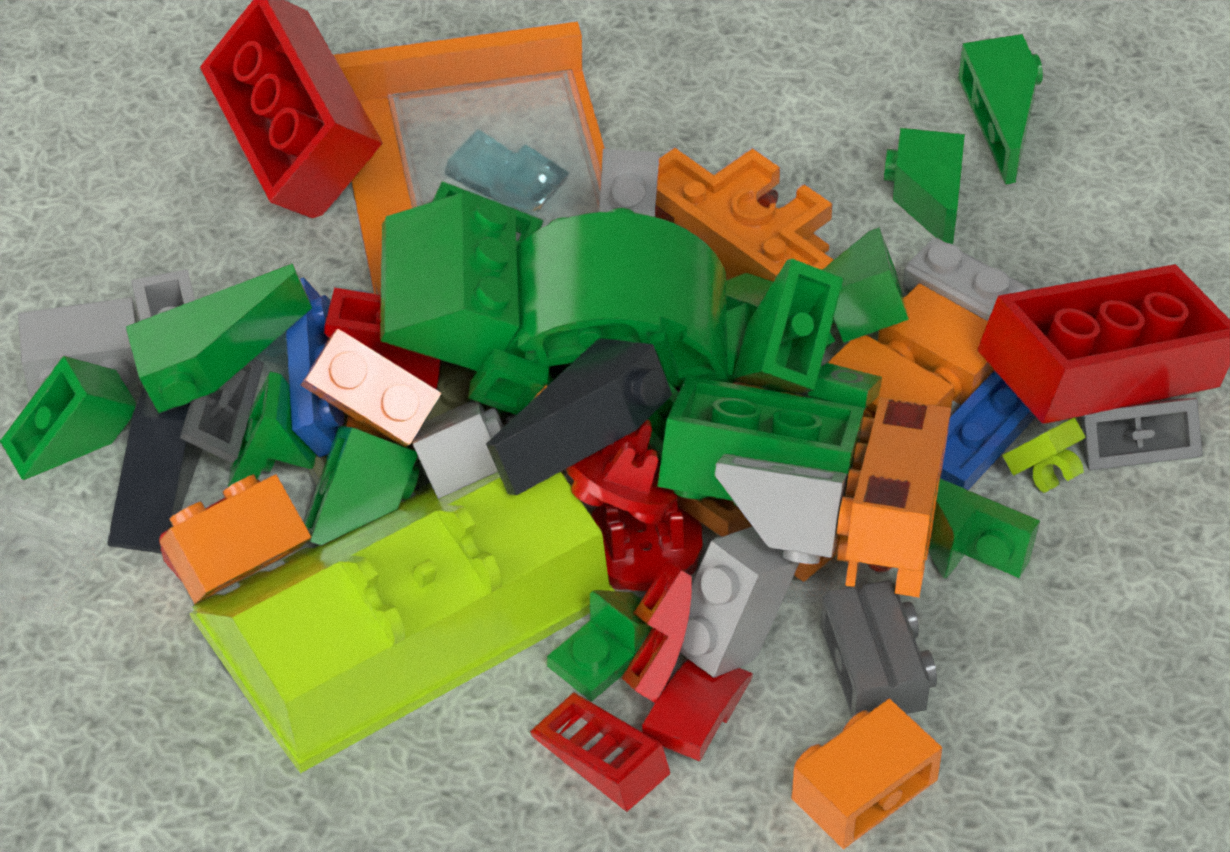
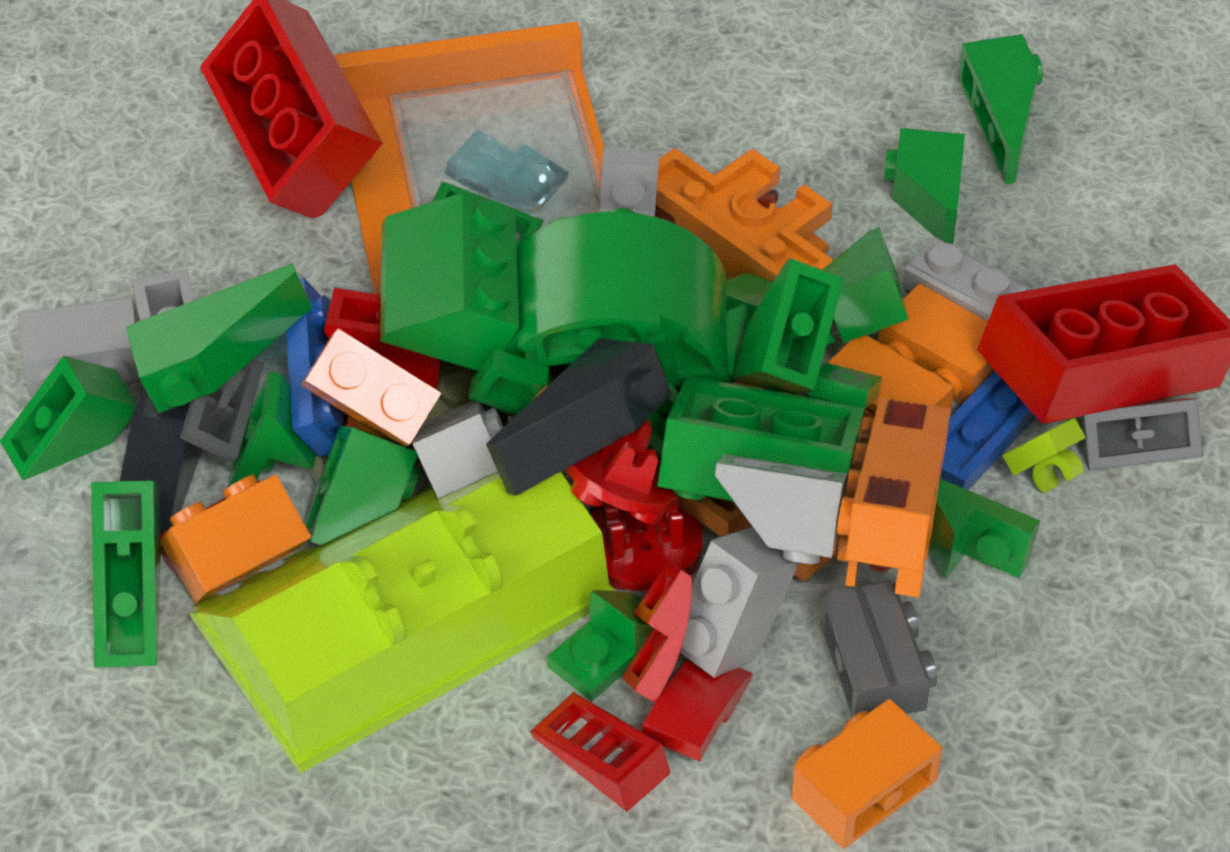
none -> green slope [91,480,161,668]

